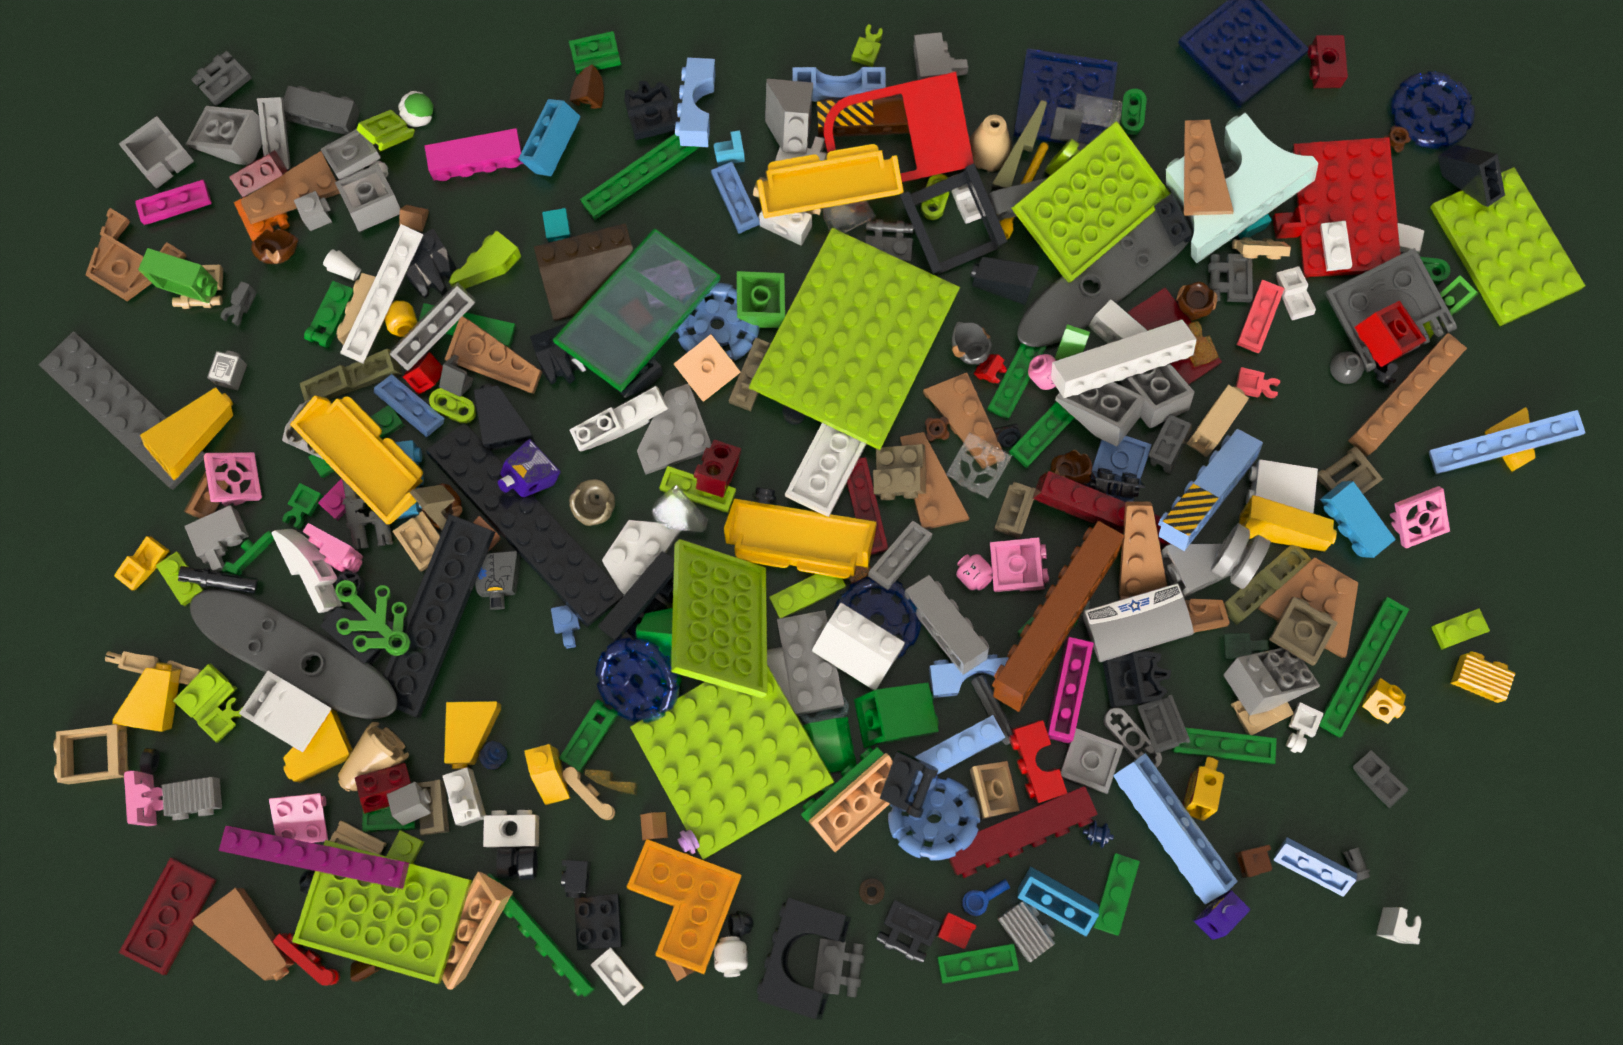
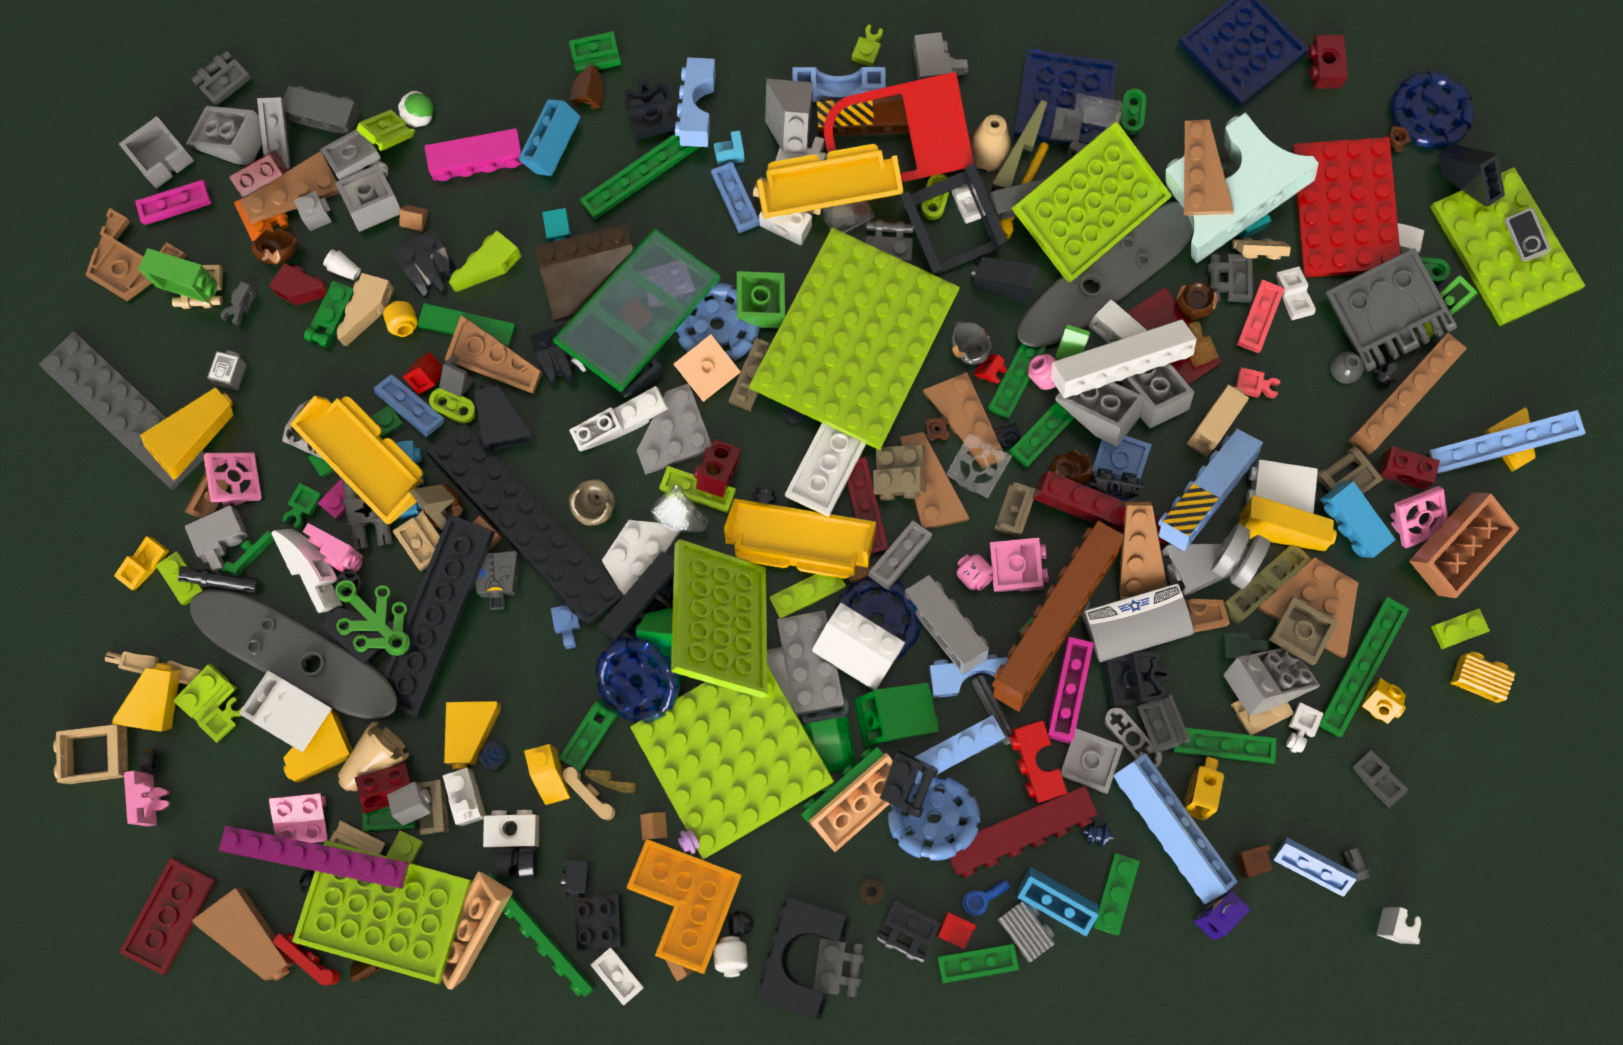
light grey brick [162,777,222,820] -> none
olive slope [299,349,403,401] -> none
white plate [341,224,423,364] -> none
light grey brick [390,282,475,371] -> none
dark purple torso [498,439,560,497] -> none
tan slope [969,761,1020,819] -> none
lime plate [1044,138,1080,175] -> none
dark grey hinge [1148,414,1192,474] -> none
black hinge [1154,193,1193,246] -> none
red panel [1273,205,1306,239] -> none
white plate [1320,221,1352,271] -> none
red slope [1354,301,1426,367] -> none
none -> dark red slope [269,263,328,305]
none -> dark red brick [1378,446,1440,490]
none -> nougat brick [1409,492,1519,598]
none -> slope [1504,208,1550,262]

